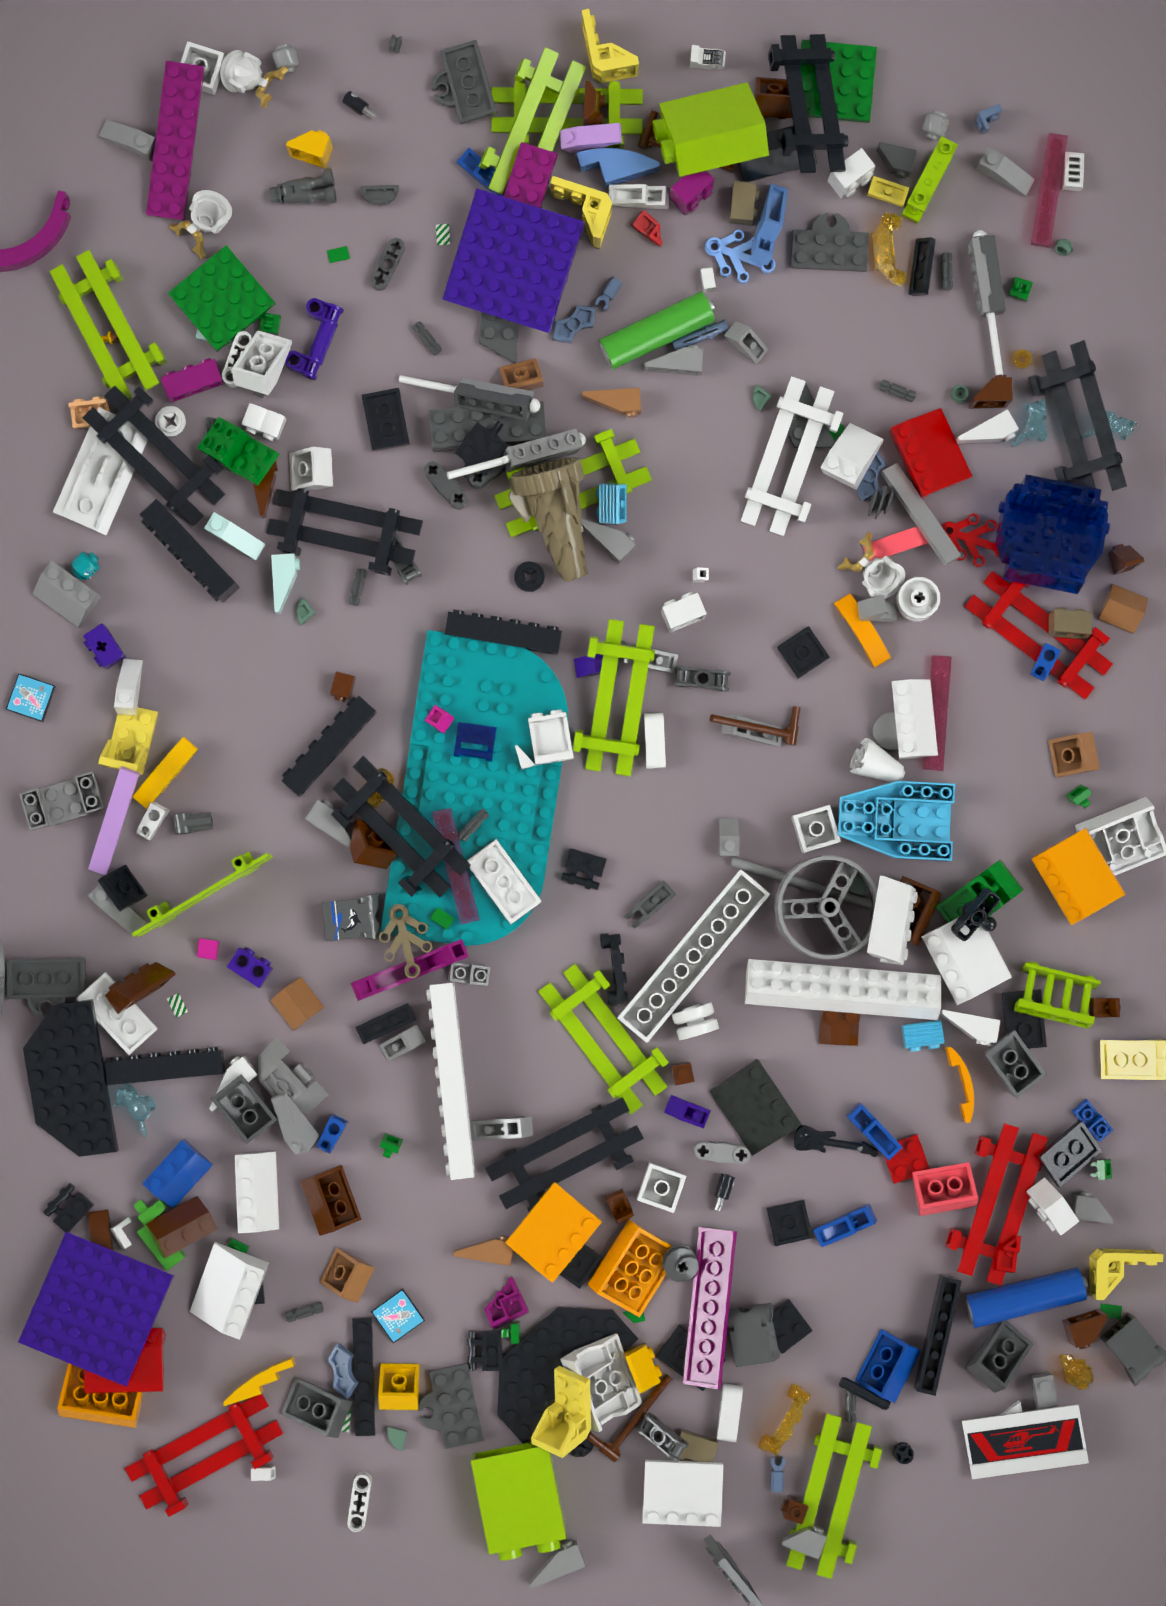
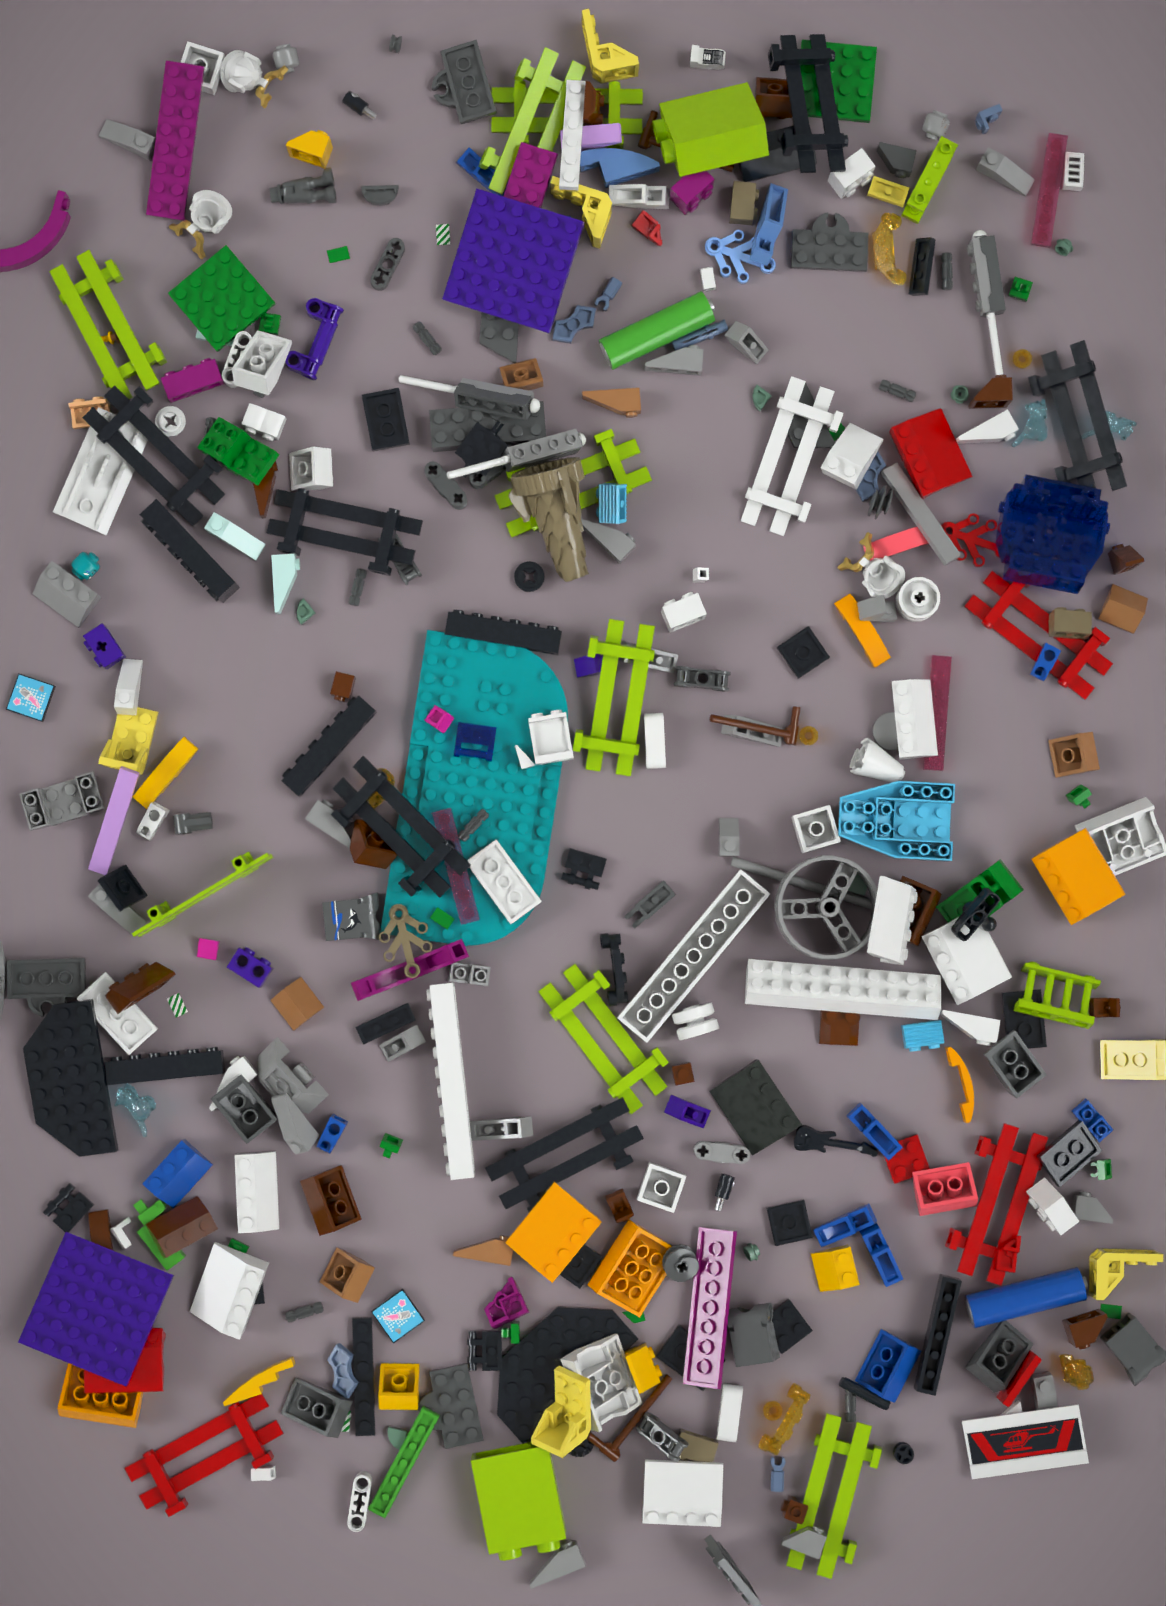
none -> bright green tile [368,1406,440,1518]
none -> white plate [559,80,586,191]
none -> sand green plate [743,1243,760,1262]
none -> clear yellow plate [763,1401,783,1421]
none -> clear yellow plate [799,726,818,745]
none -> yellow slope [811,1244,860,1292]
none -> blue slope [859,1223,903,1287]
none -> red tile [997,1350,1042,1407]

